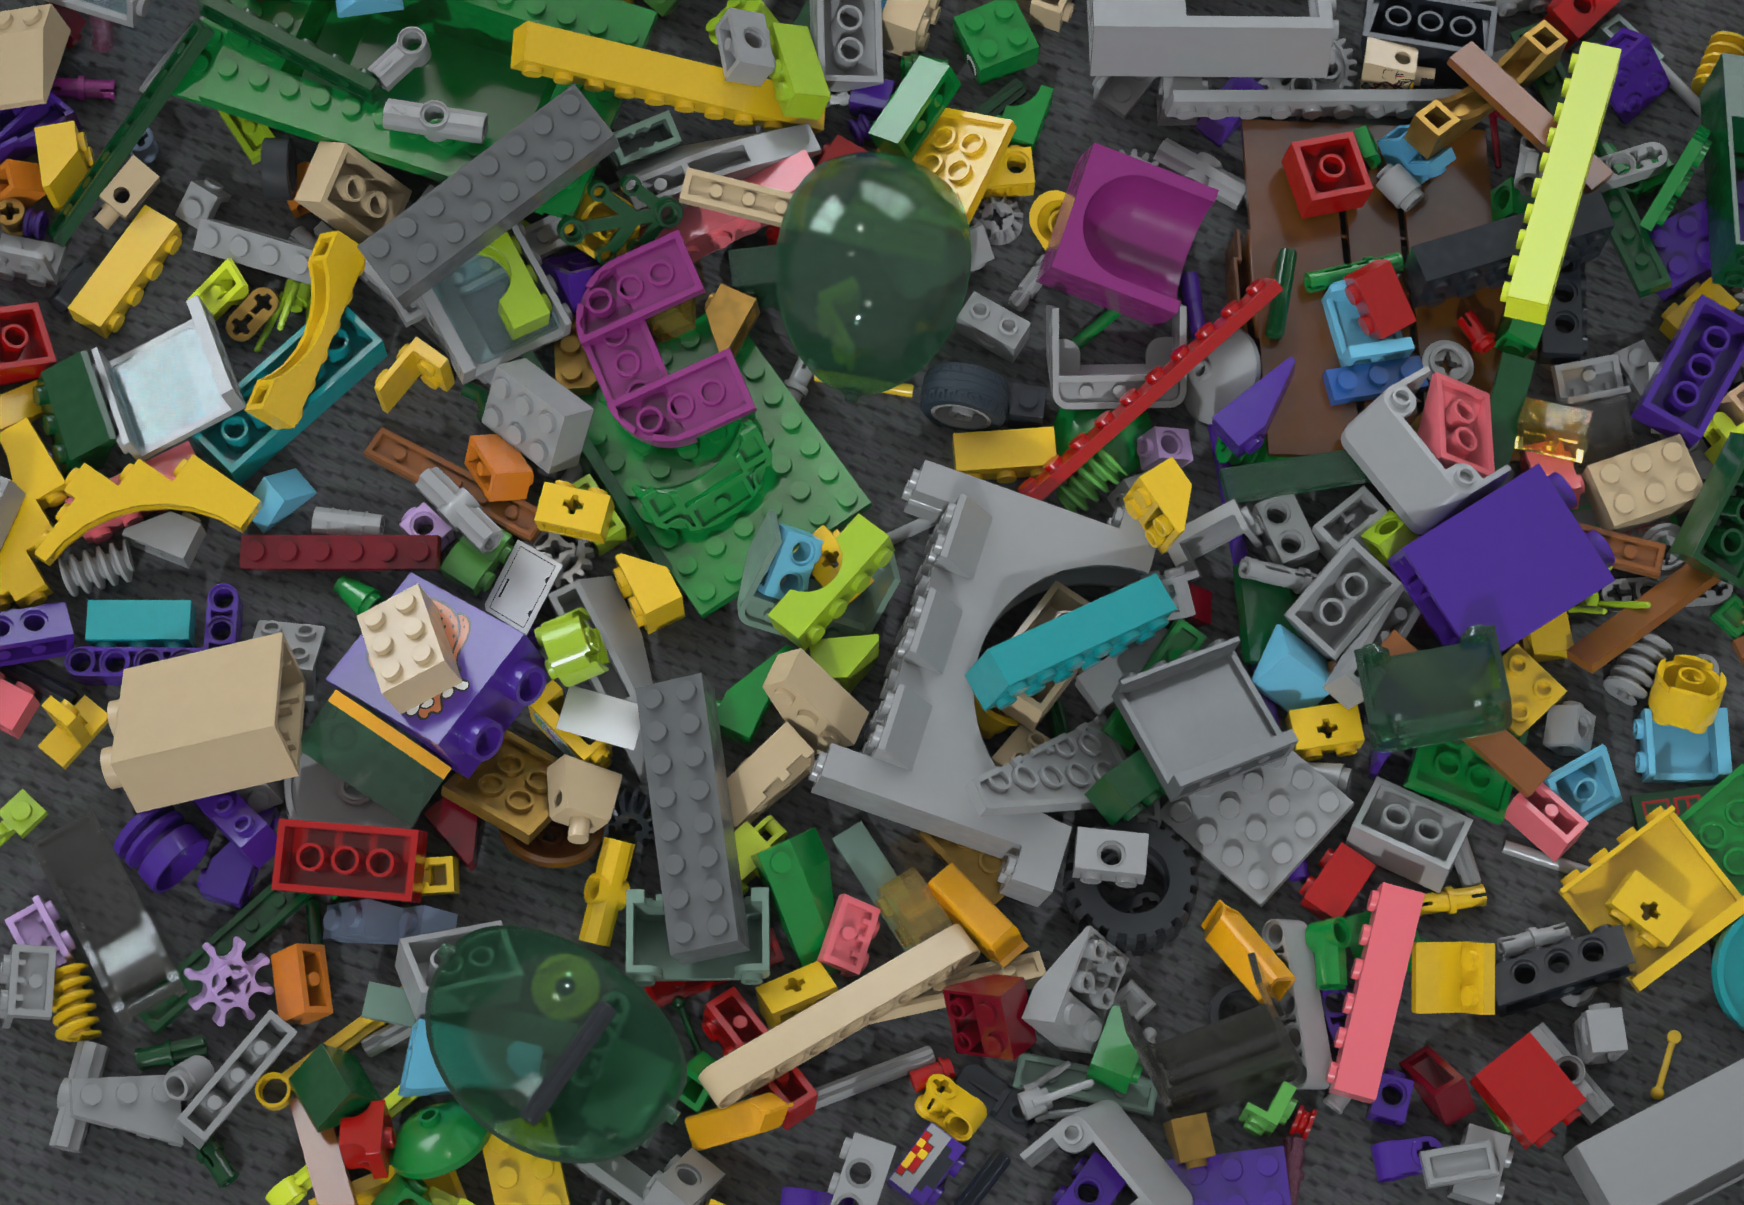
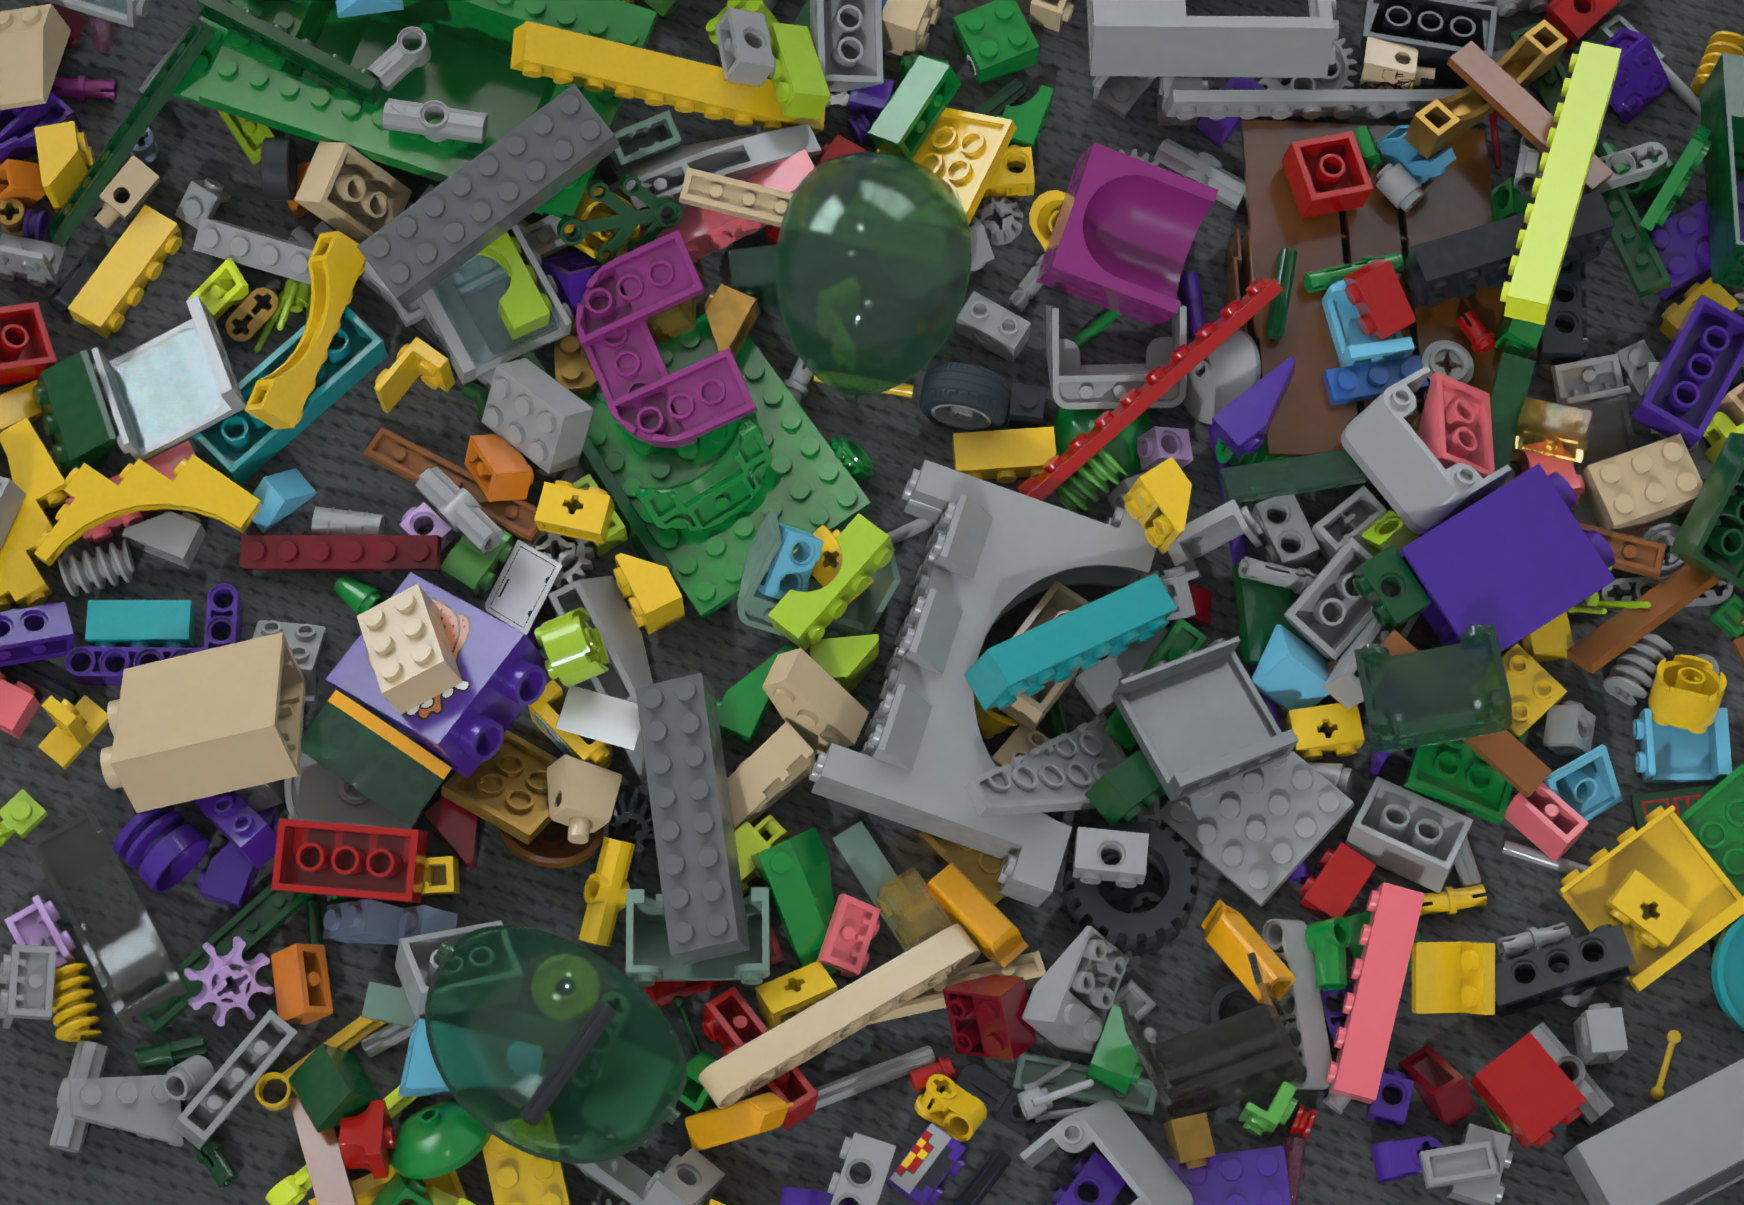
none -> green gear [831,436,874,481]
none -> dark green brick [1351,545,1431,632]

